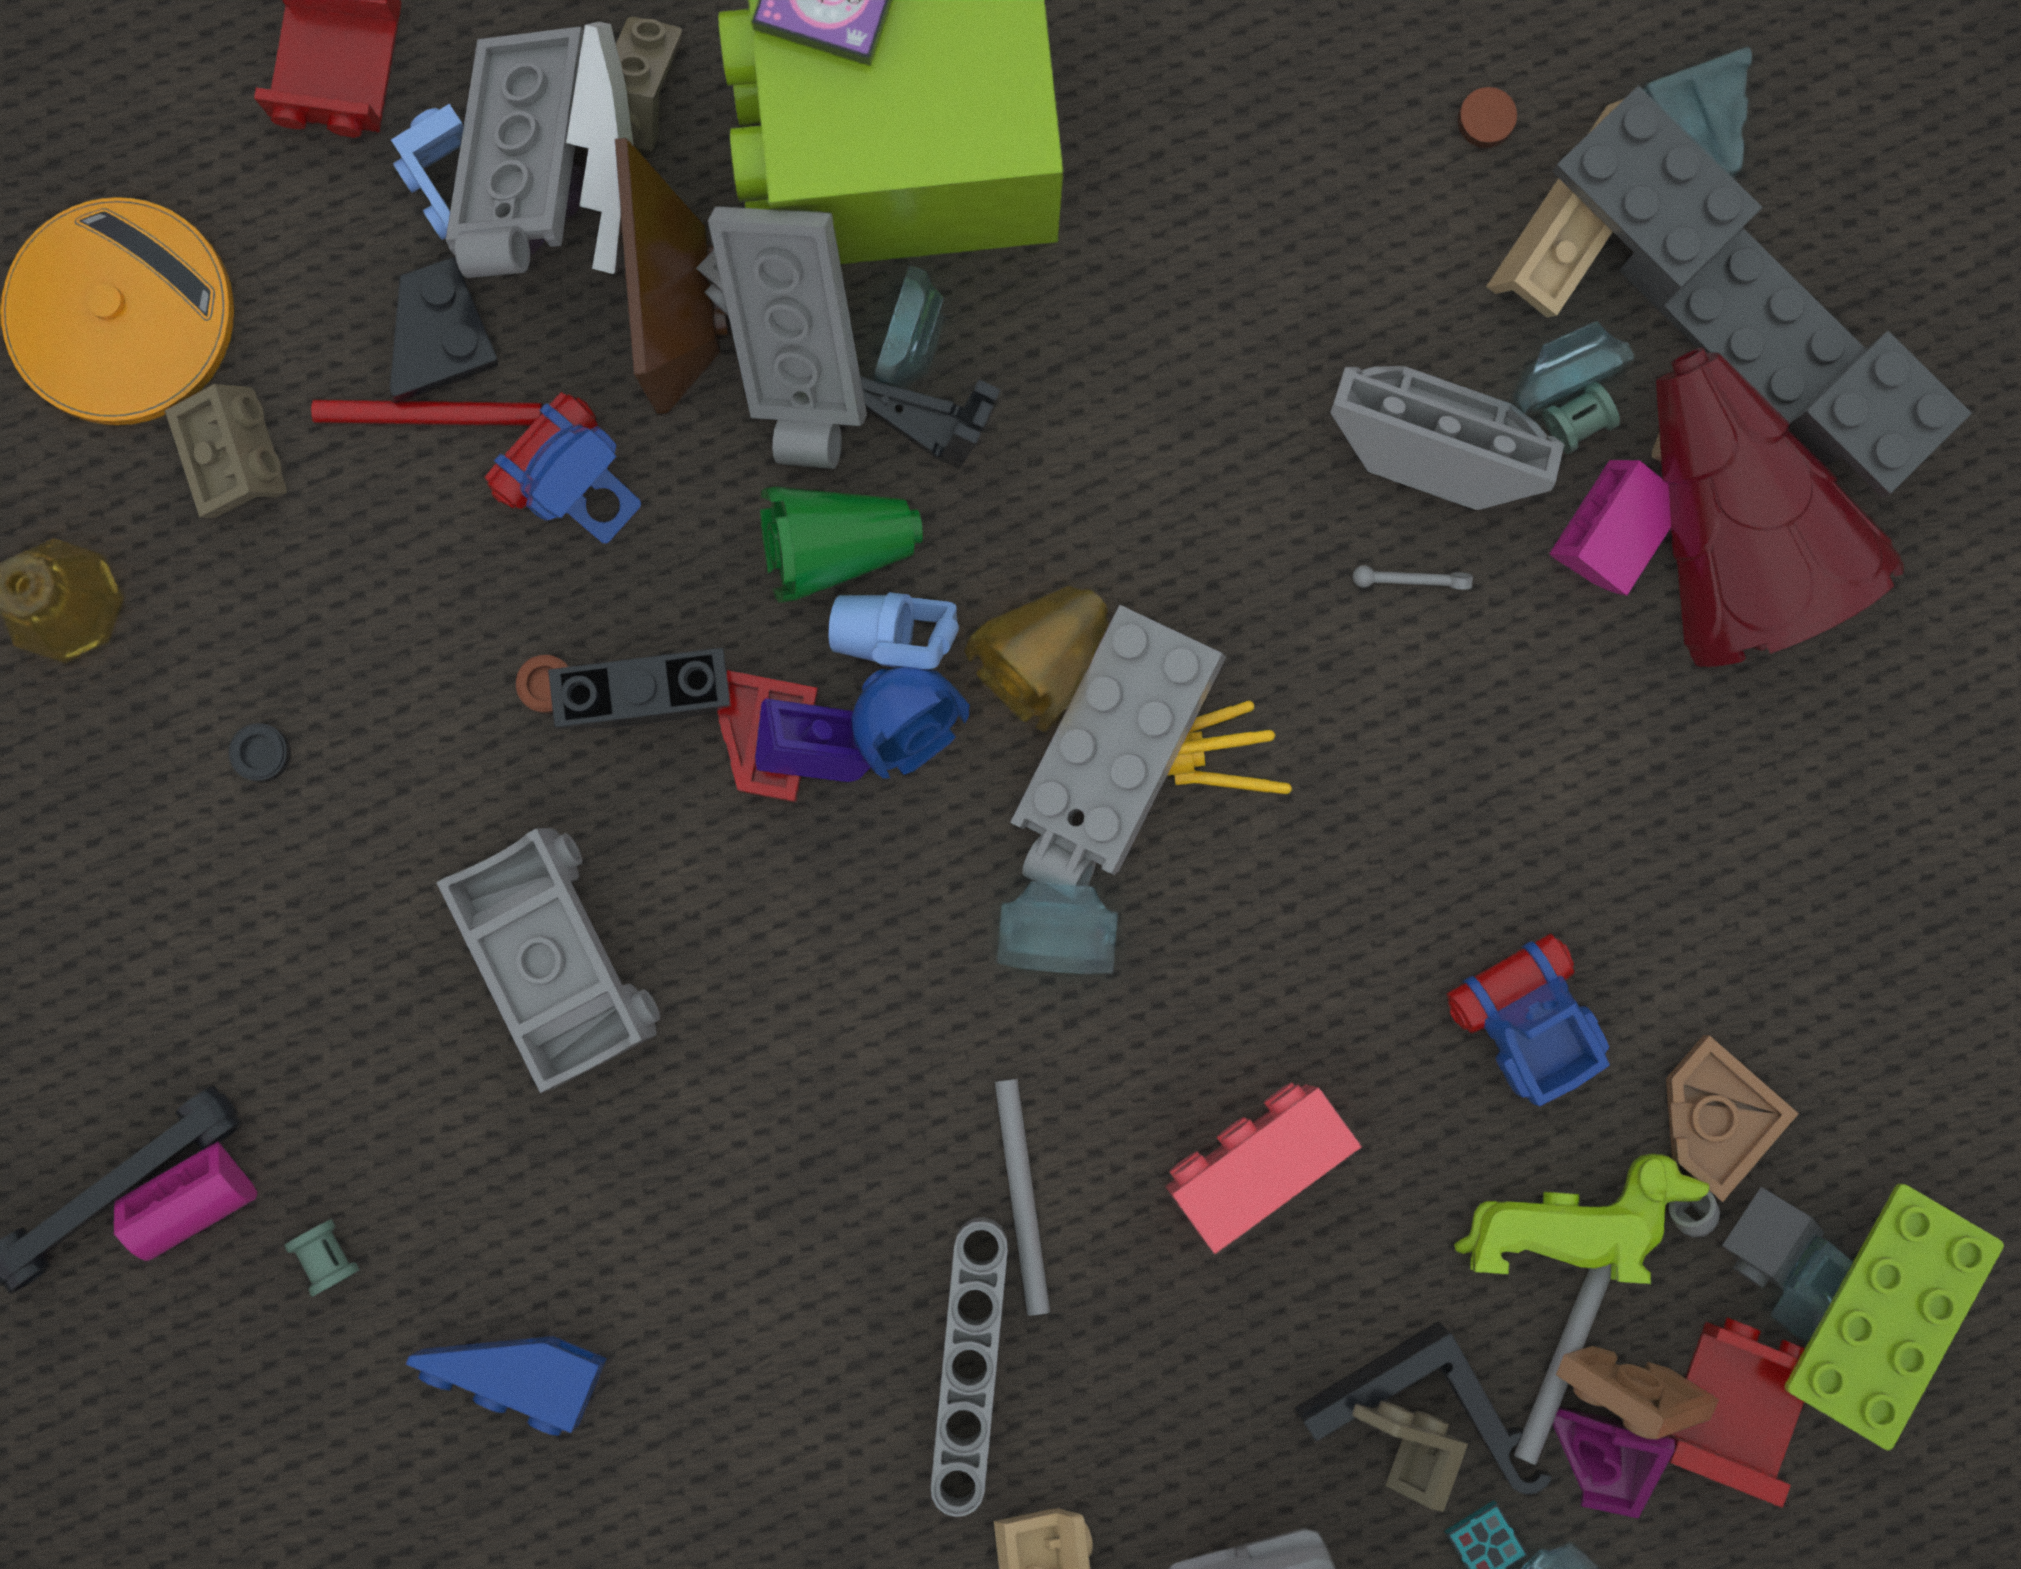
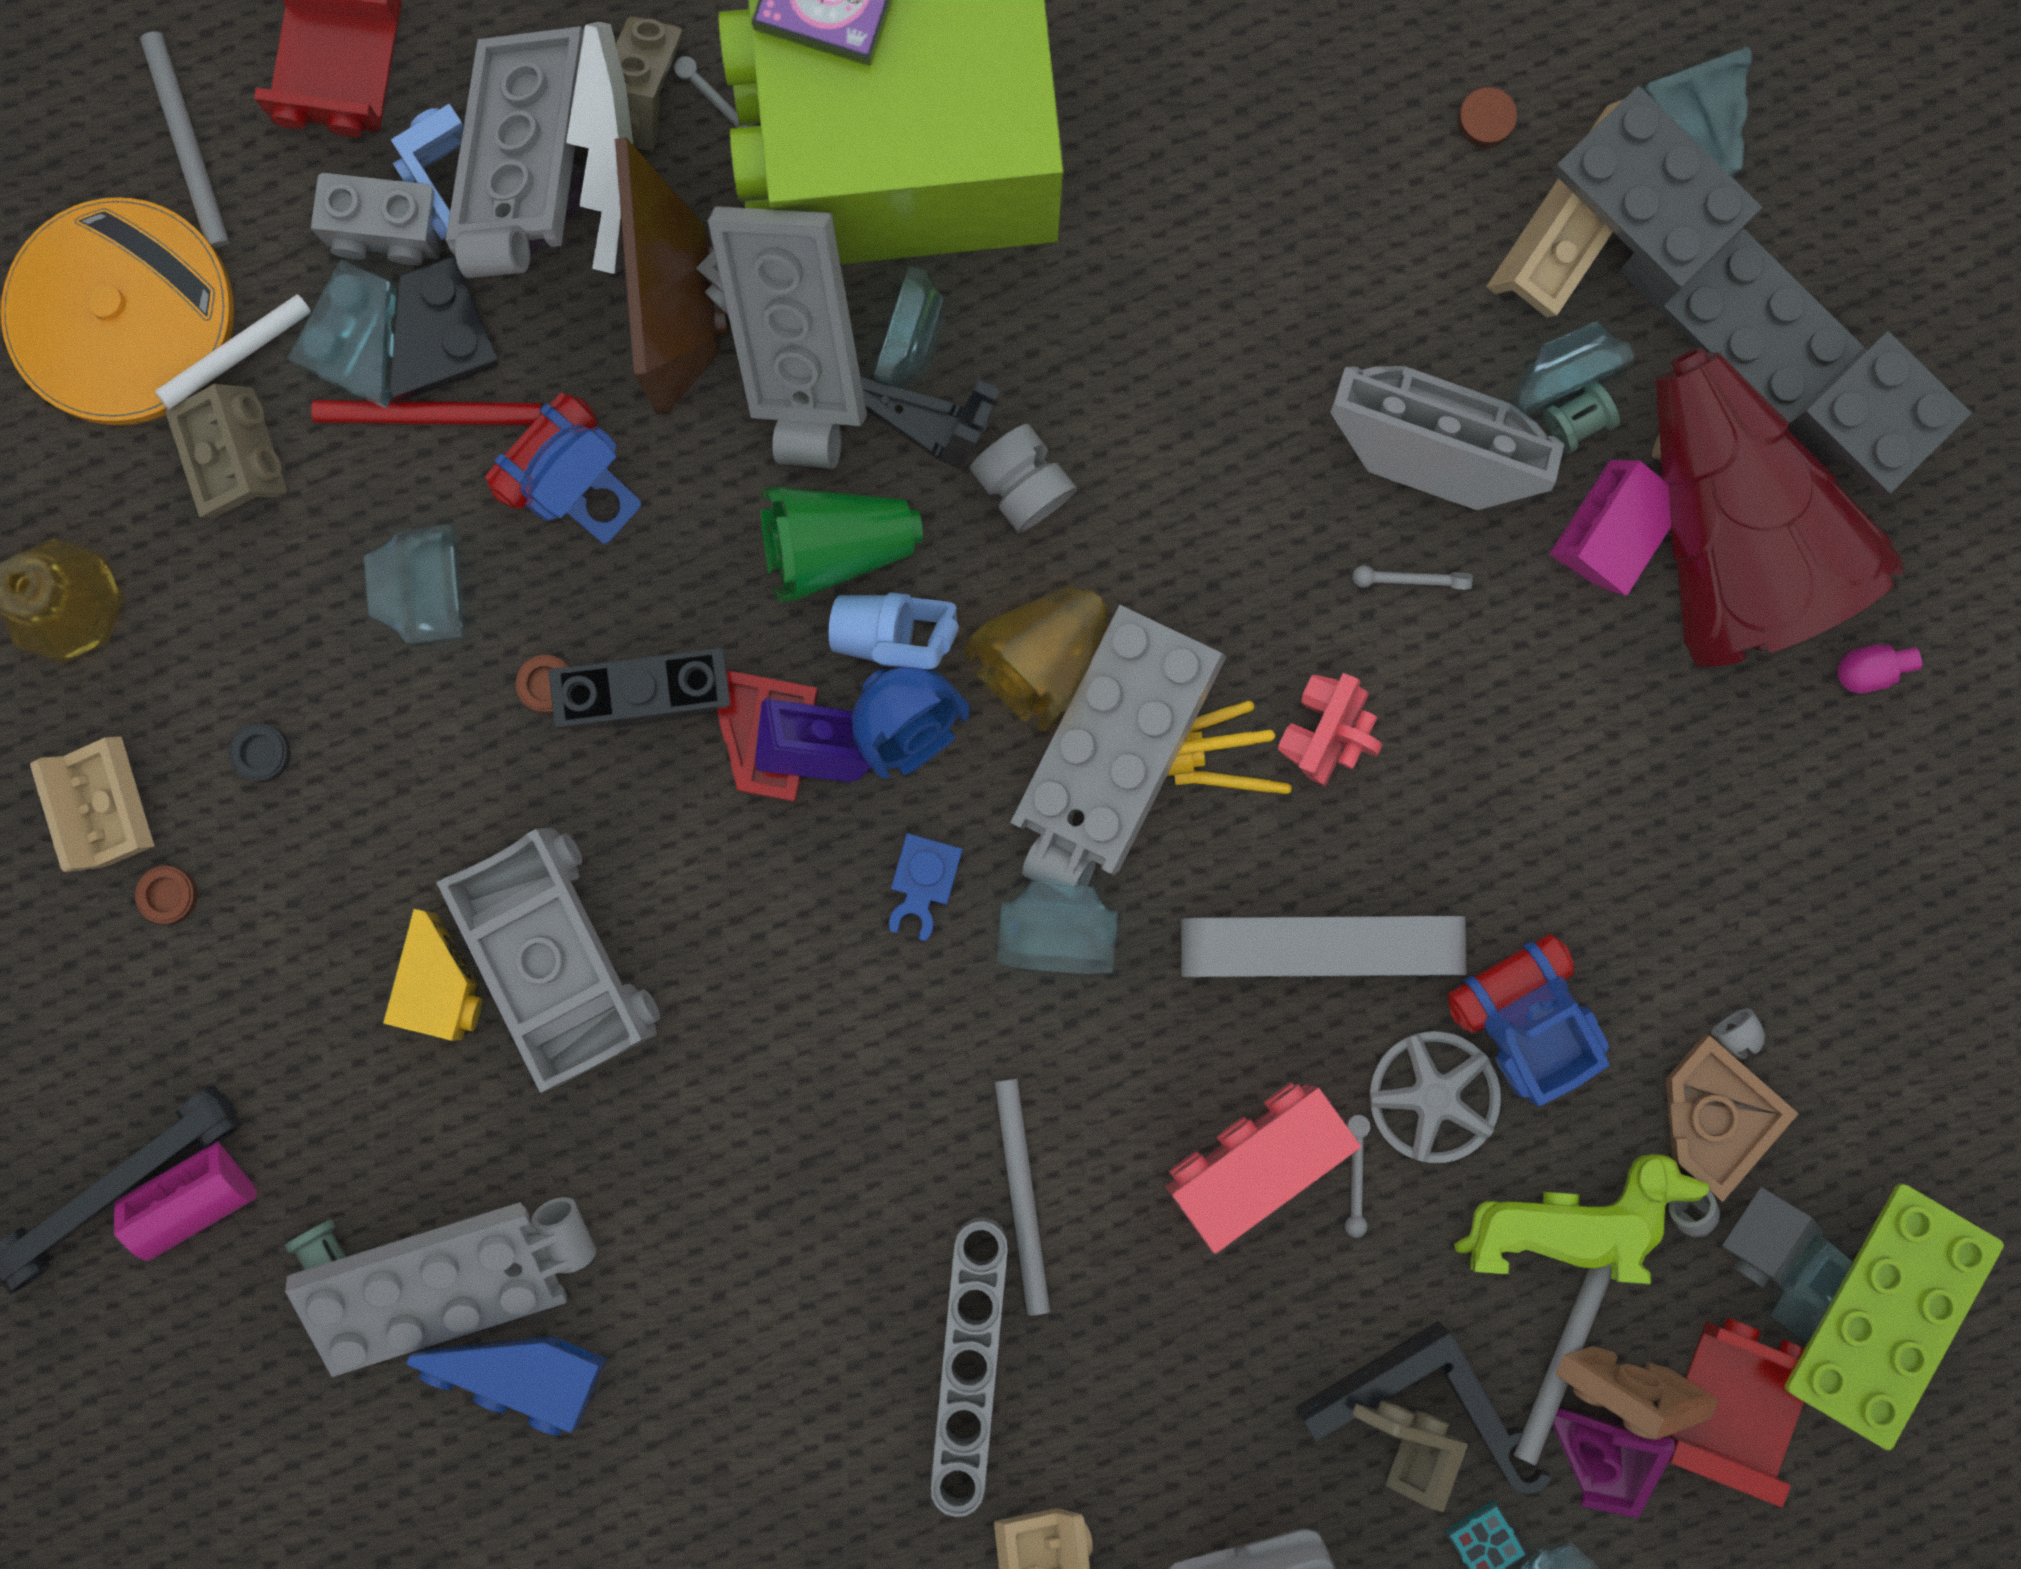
none -> tan bracket [30,736,154,872]
none -> copper tile [135,866,198,924]
none -> light grey bar [140,31,230,249]
none -> white bar [154,294,311,410]
none -> light grey hinge [285,1197,597,1377]
none -> clear light blue wing [288,259,396,408]
none -> light grey bracket [311,173,442,266]
none -> clear light blue slope [364,524,466,645]
none -> yellow slope [383,909,482,1041]
none -> light grey hinge [674,56,757,128]
none -> blue plate [889,833,963,941]
none -> light grey wheel [970,424,1077,533]
none -> light grey beam [1181,916,1467,977]
none -> coral hips [1278,673,1383,786]
none -> light grey hinge [1344,1115,1370,1238]
none -> light grey wheel [1370,1031,1501,1163]
none -> light grey hinge [1711,1008,1765,1060]
none -> dark pink cylinder [1837,643,1922,694]

